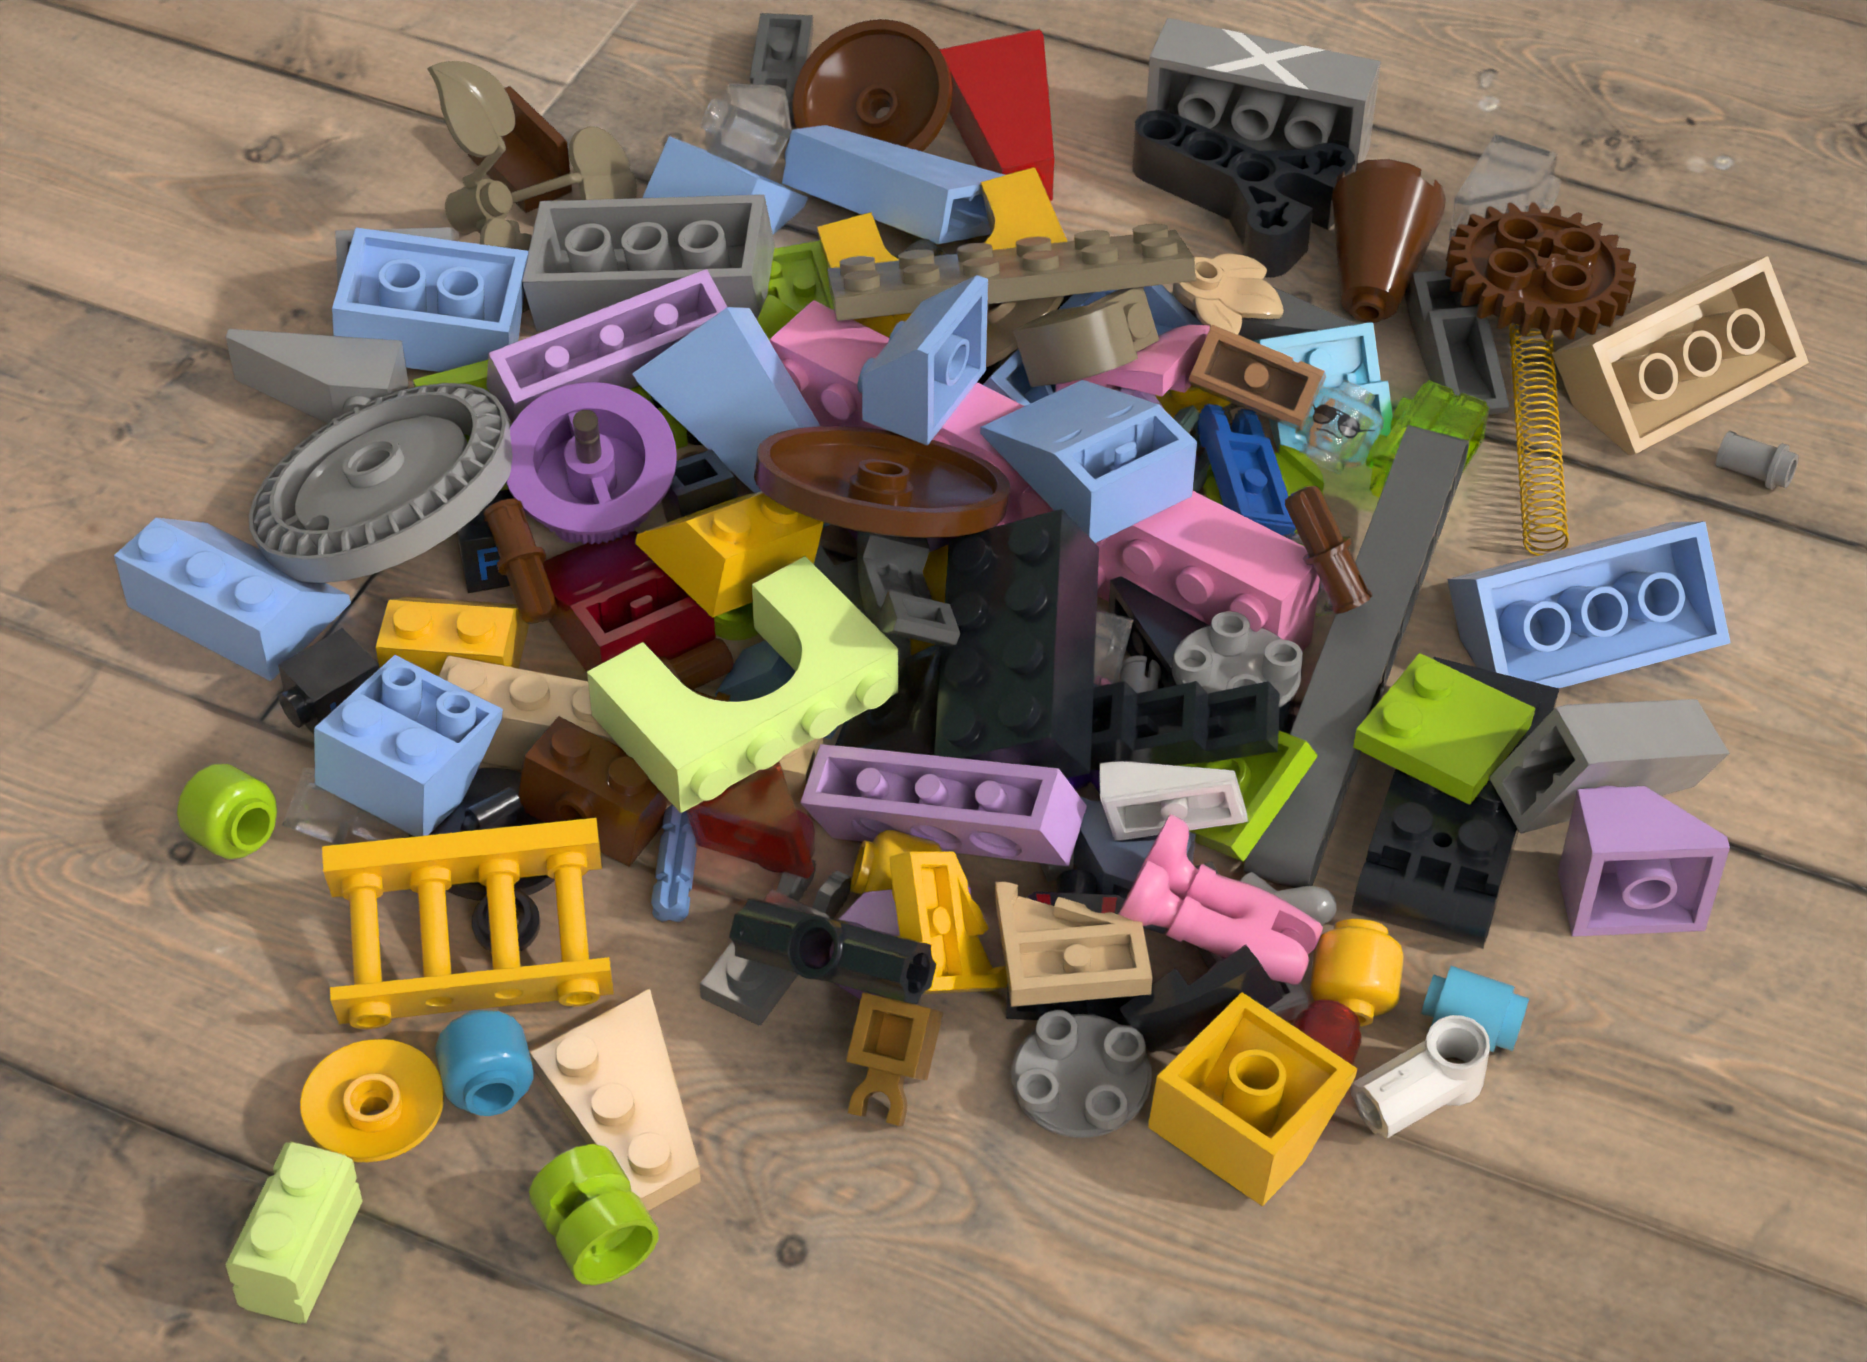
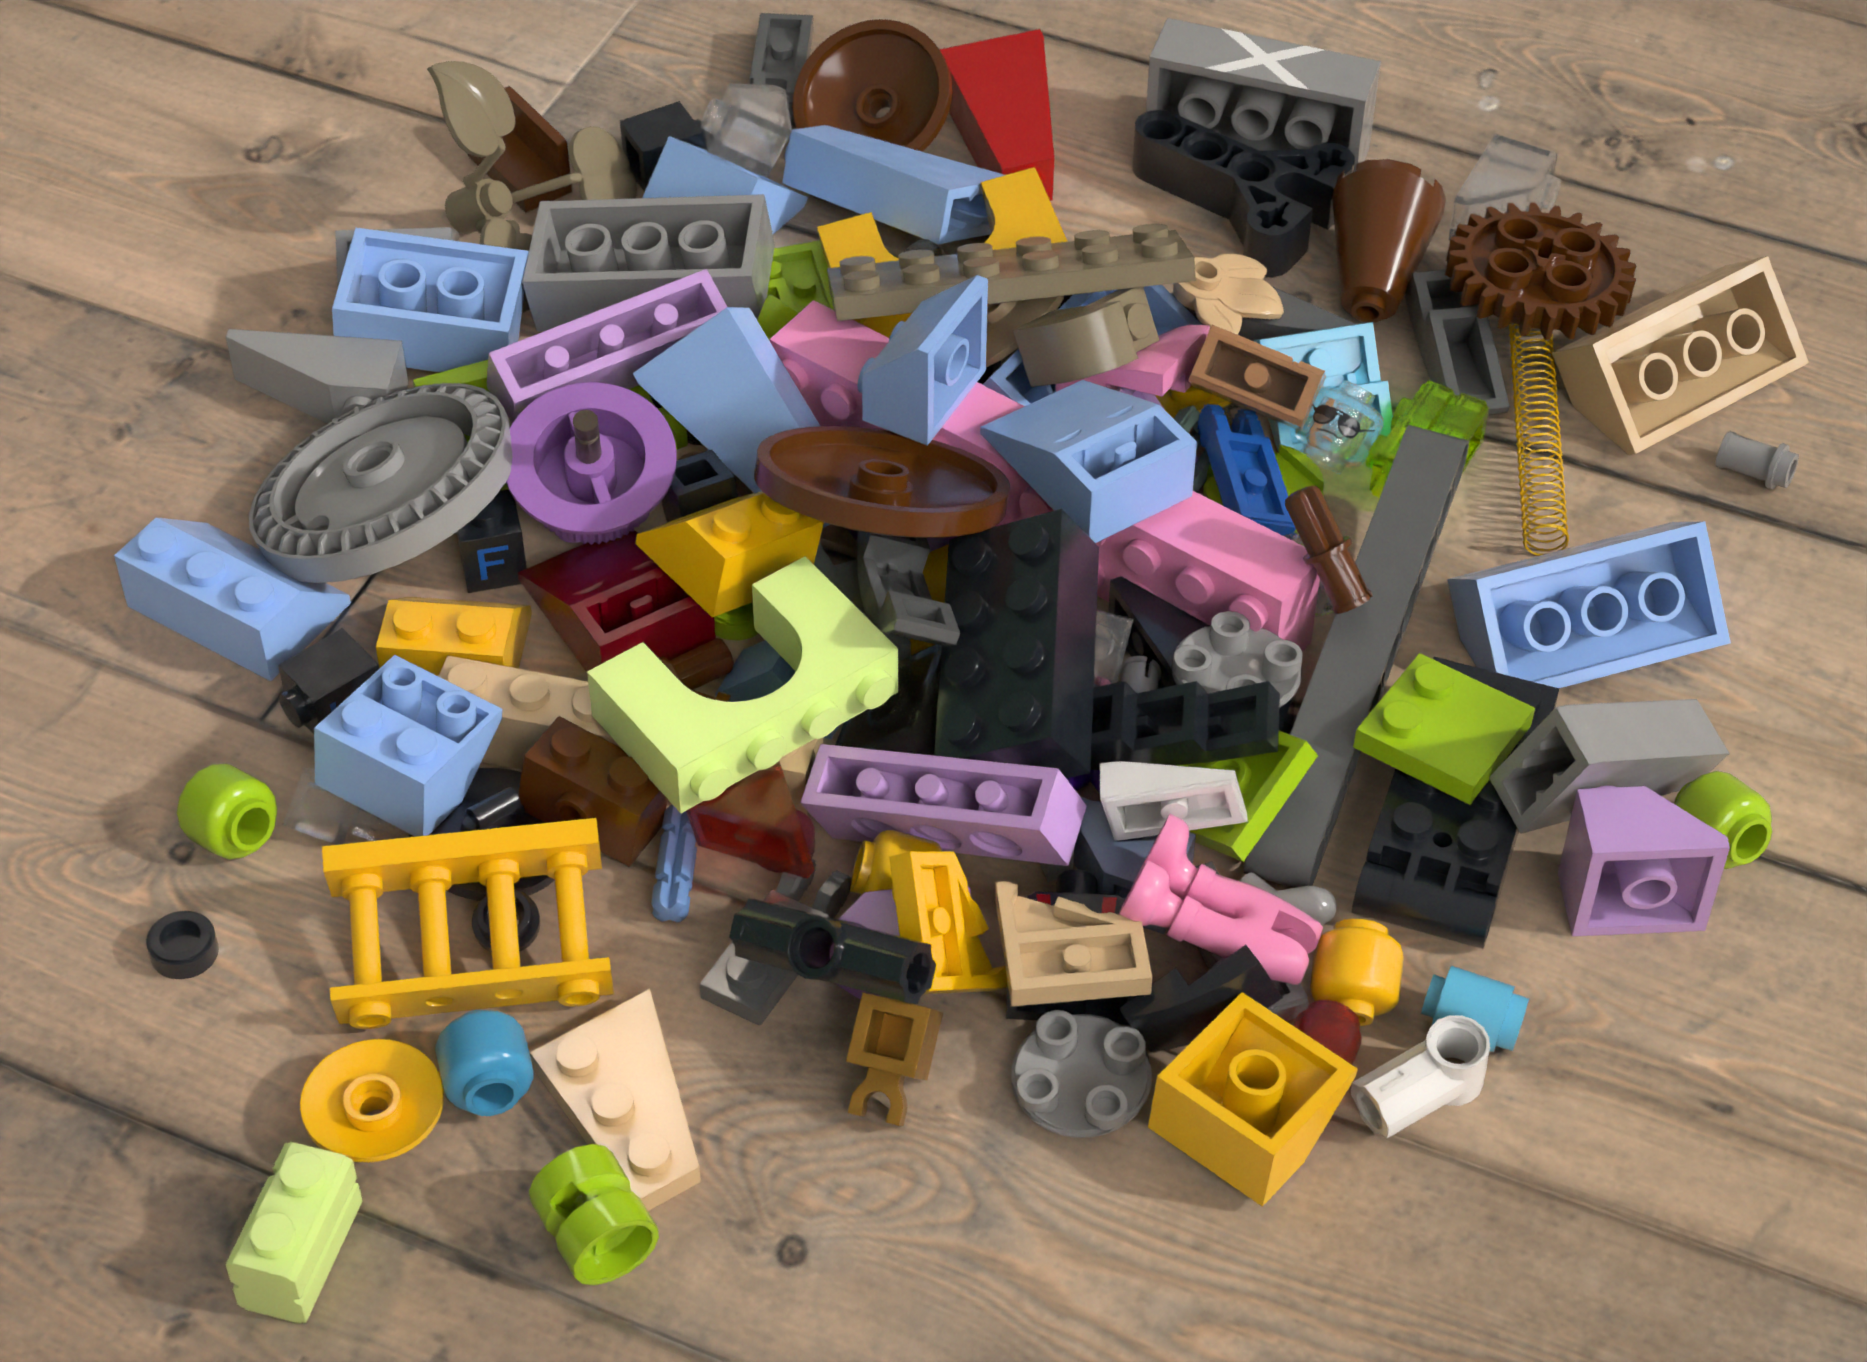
reddish brown axle [483,498,558,624] -> none
none -> black tile [146,911,219,979]
none -> black brick [620,101,710,192]
none -> lime head [1674,771,1772,869]

